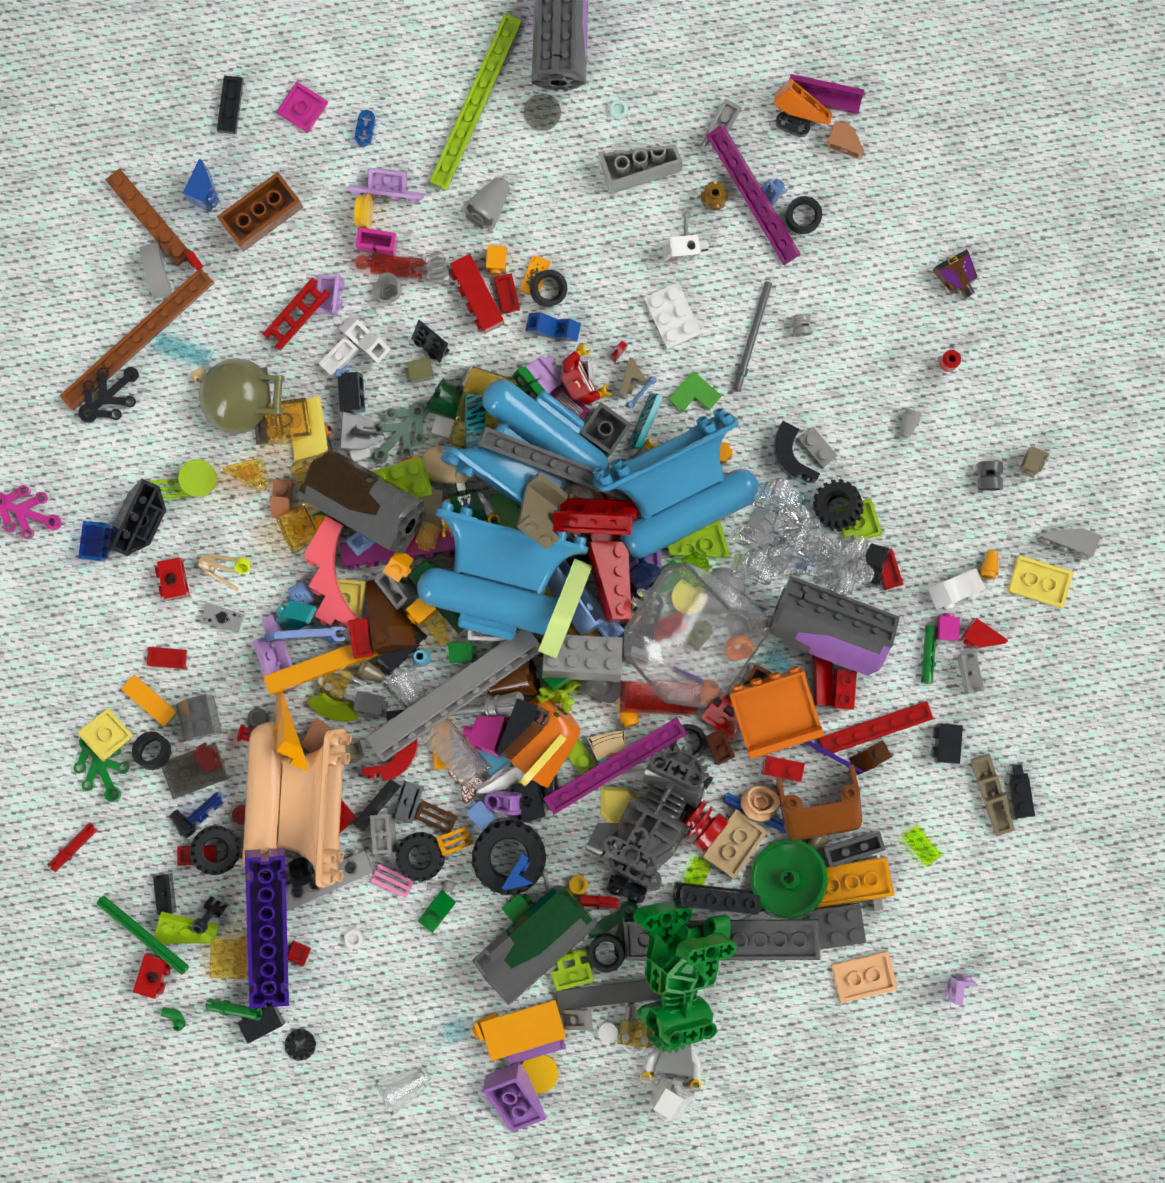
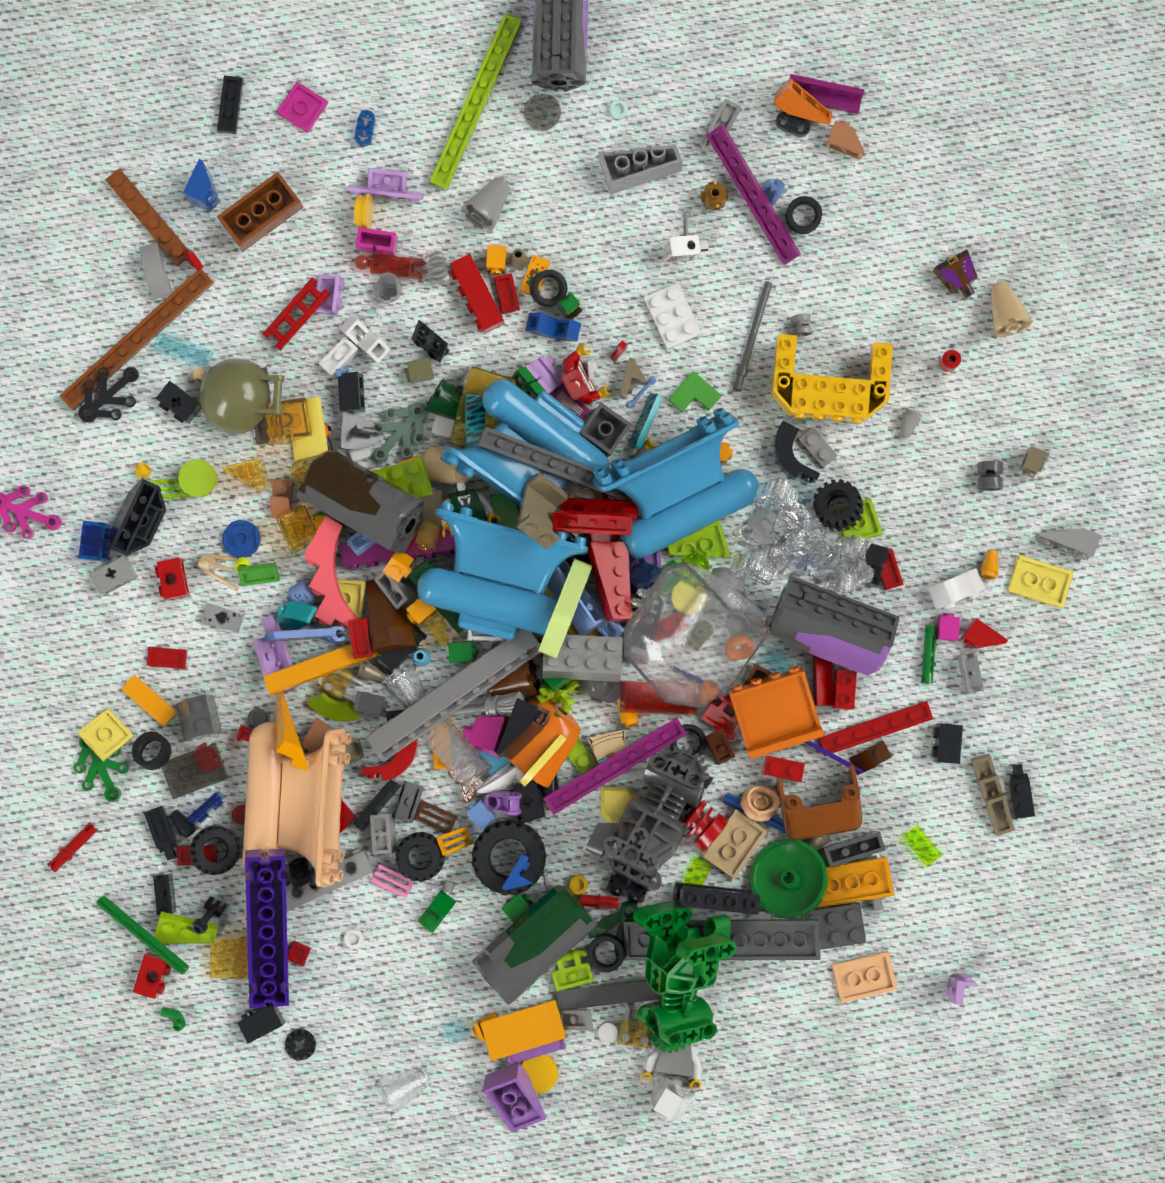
green pin [205,998,262,1021] -> none
none -> light grey brick [89,555,138,596]
none -> yellow plate [134,461,152,479]
none -> black hinge [144,806,177,861]
none -> black brick [155,380,201,424]
none -> blue tile [222,520,261,558]
none -> bright green tile [238,562,280,586]
none -> dark tan cone [509,249,528,269]
none -> green leg [557,292,583,320]
none -> yellow wedge [771,334,893,424]
none -> tan cone [991,282,1032,337]

